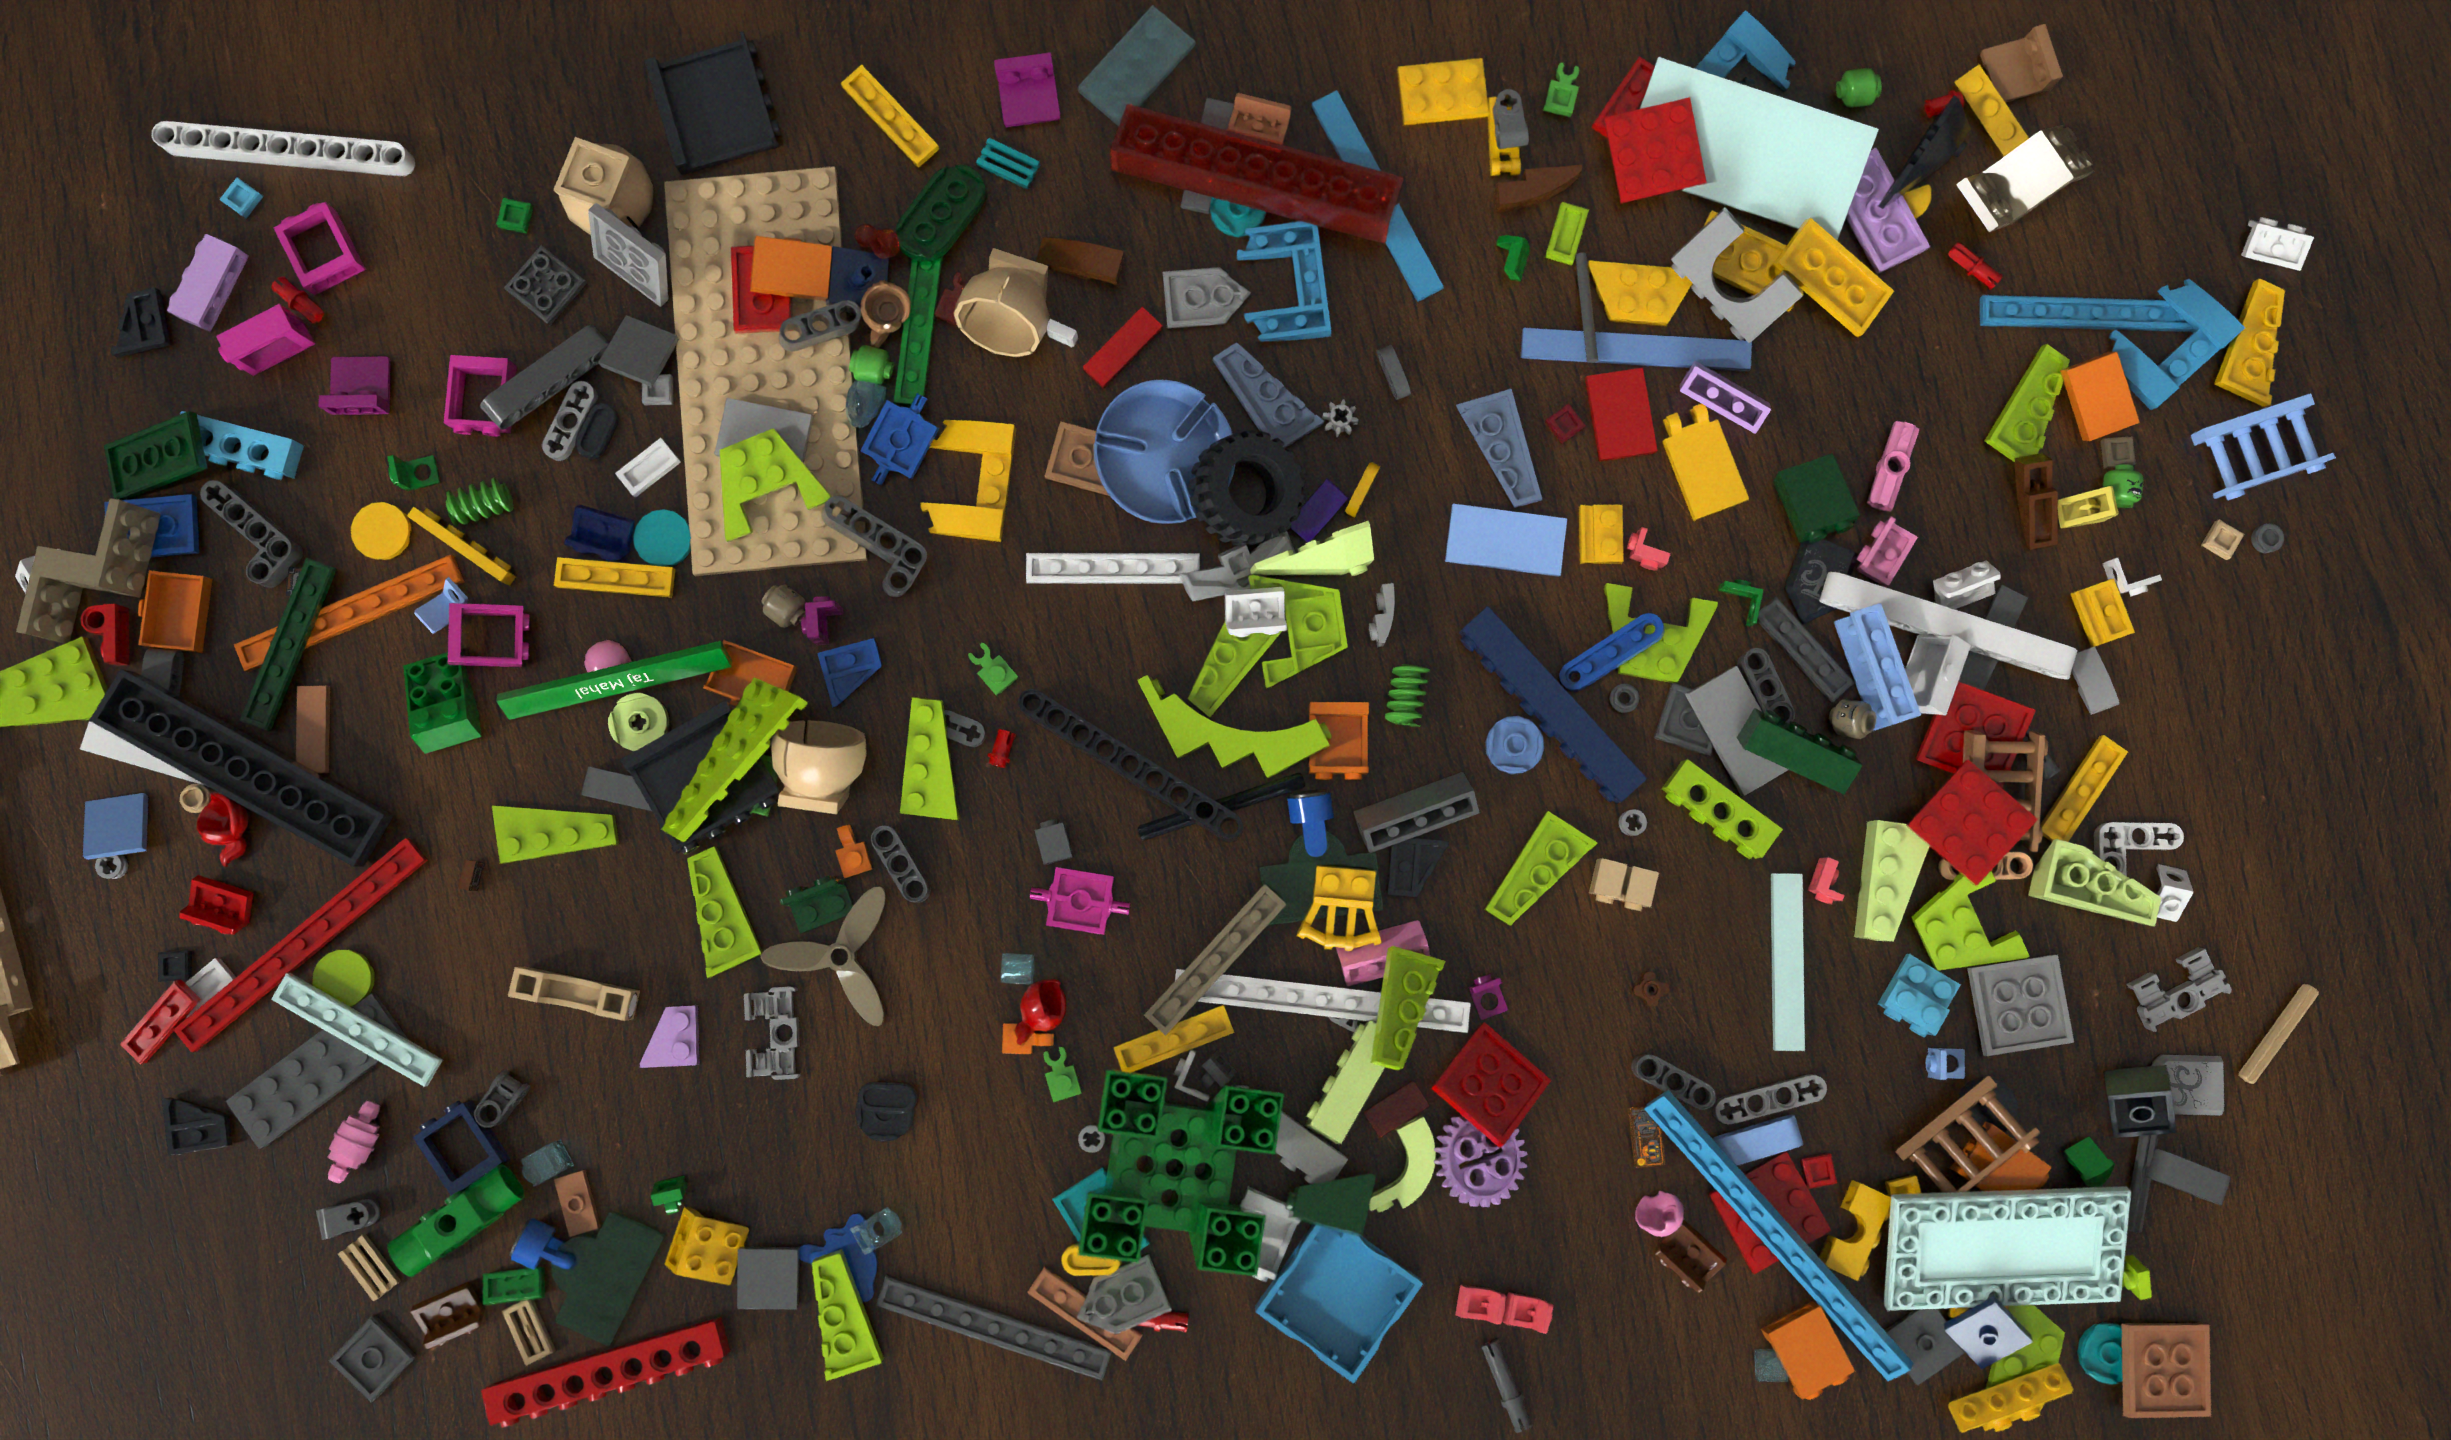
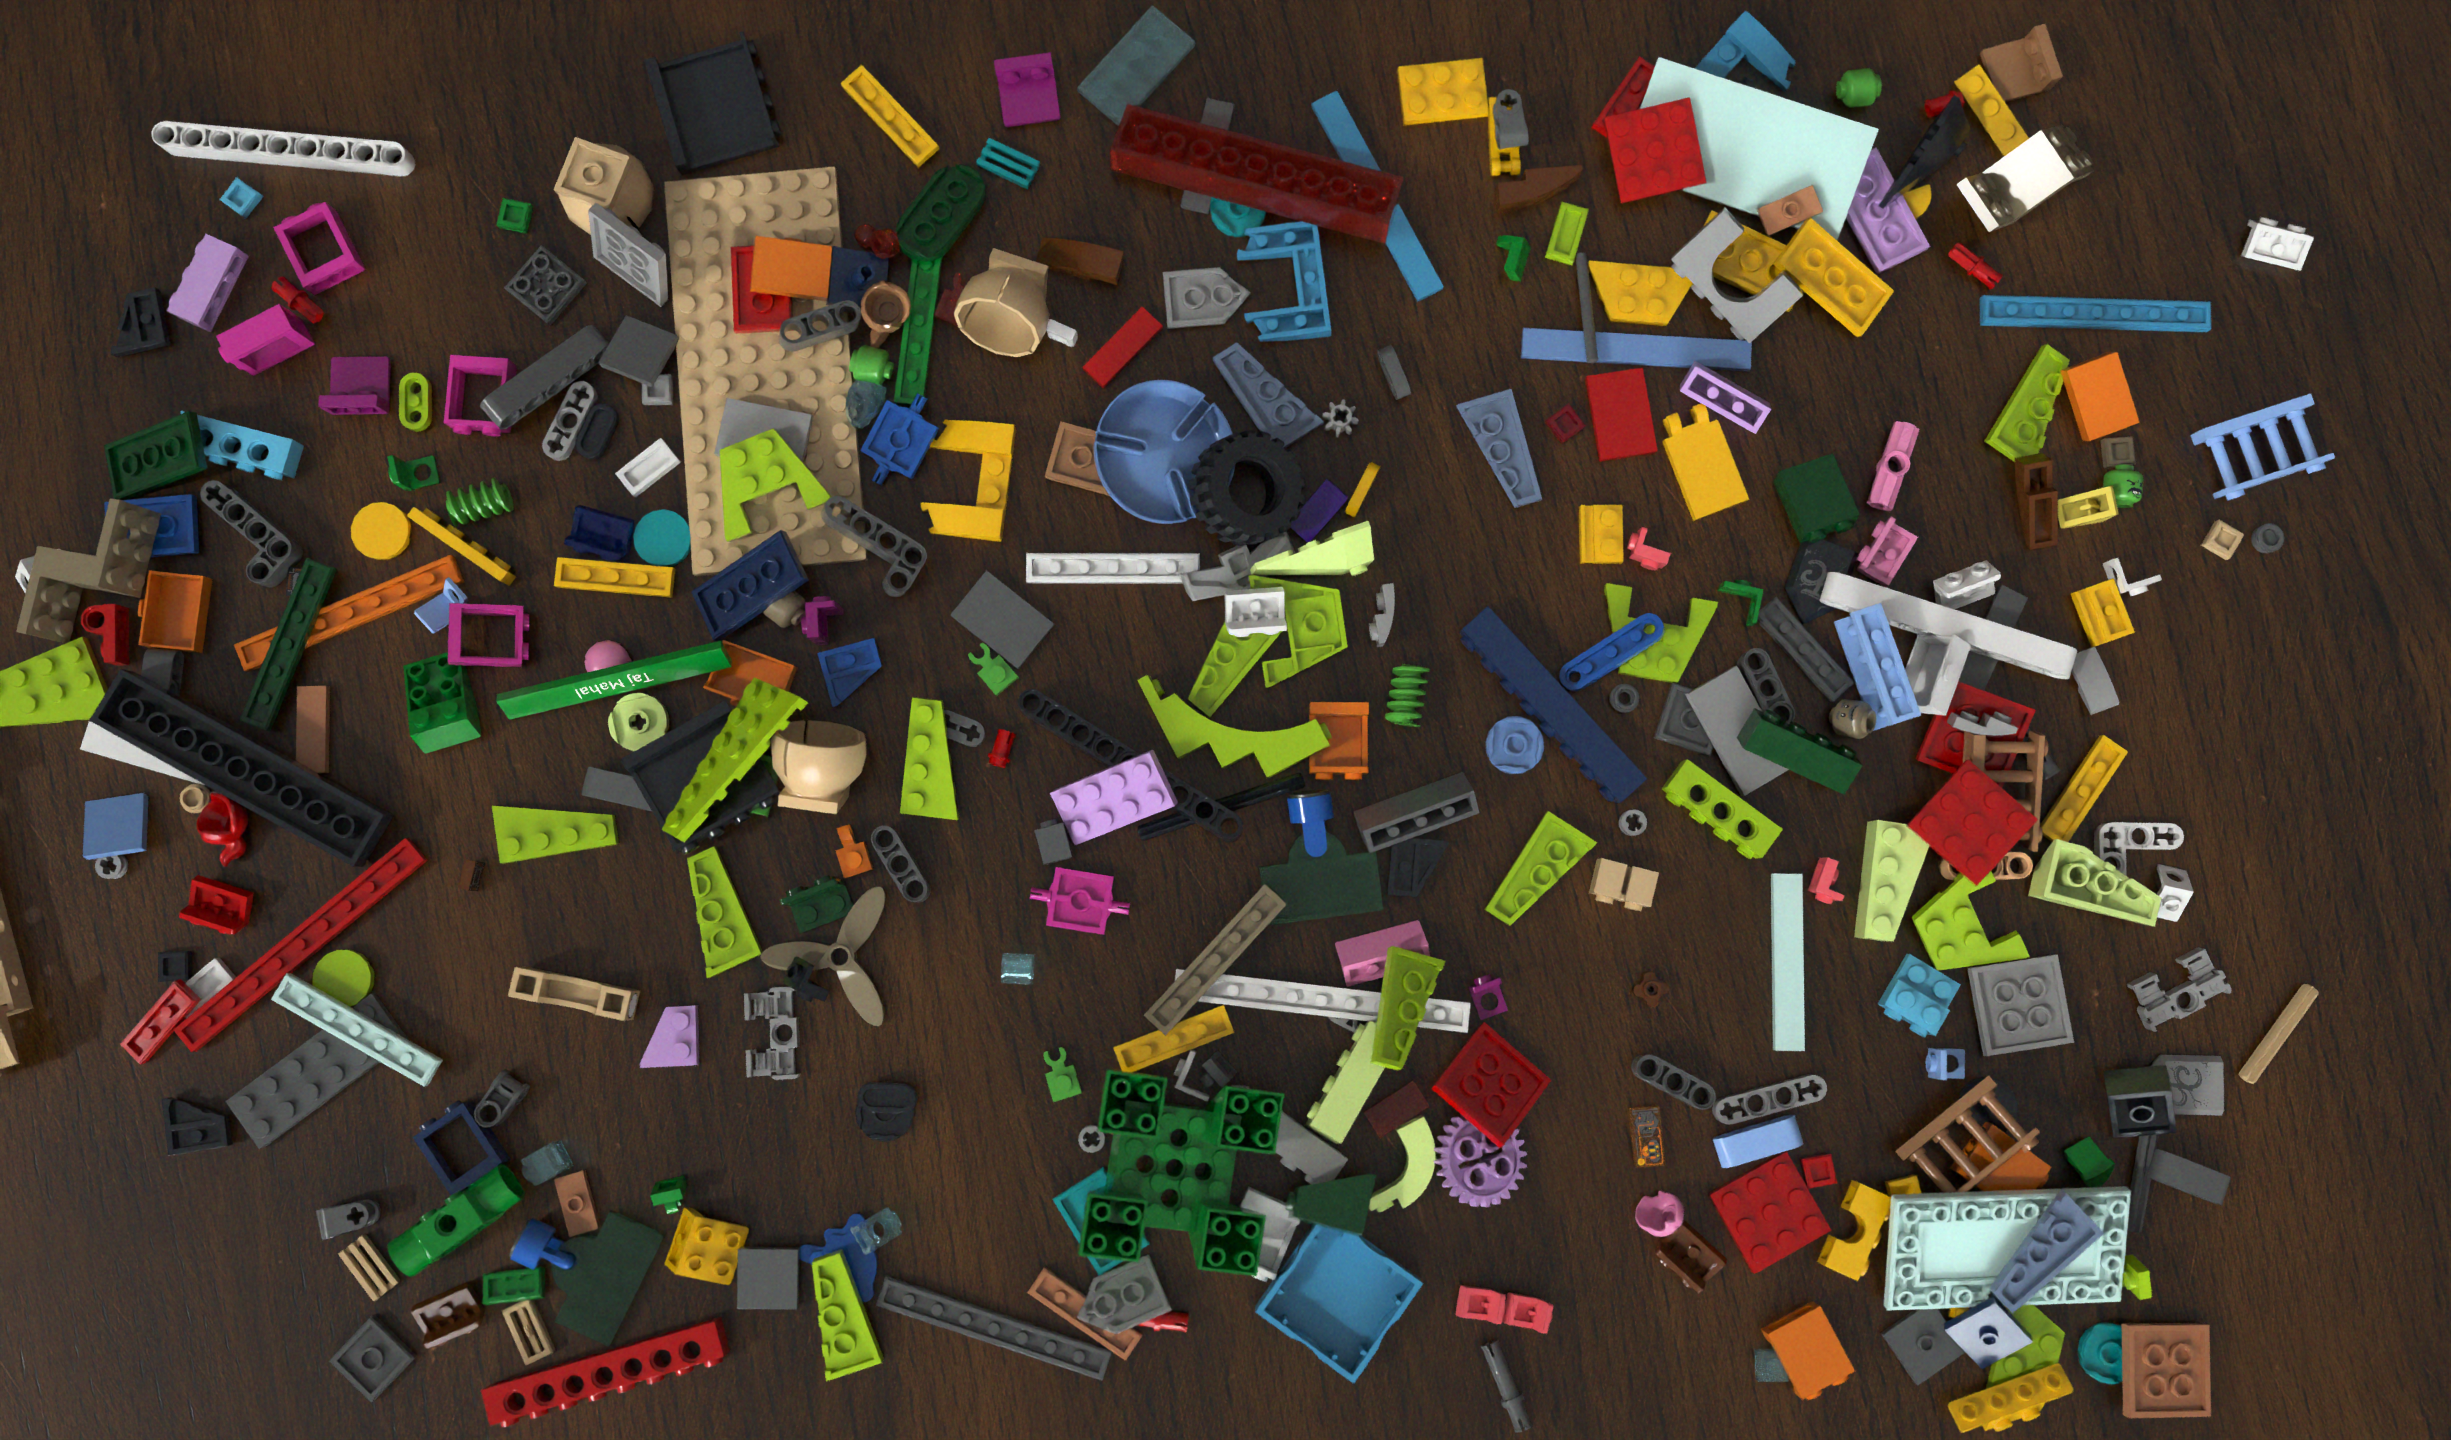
bright pink piece [328,1100,380,1184] -> none
orange plate [1002,1023,1054,1054] -> none
red hair [1014,979,1066,1045] -> none
yellow tile [1062,1243,1122,1275] -> none
nougat bracket [1226,93,1292,150] -> none
yellow plate [1297,865,1382,951] -> none
light blue tile [1445,504,1567,577] -> none
bright green plate [1543,63,1579,117] -> none
dark azure plate [1644,1090,1914,1381] -> none
dark azure wedge [2109,279,2245,410] -> none
yellow wing [2214,279,2285,407] -> none
none -> lime plate [399,373,432,432]
none -> dark blue tile [692,530,809,641]
none -> black bracket [782,956,830,1002]
none -> dark grey tile [950,570,1055,670]
none -> lavender plate [1050,750,1178,845]
none -> nougat plate [1757,185,1823,236]
none -> light grey slope [1947,711,2018,736]
none -> sand blue wing [1989,1188,2104,1313]

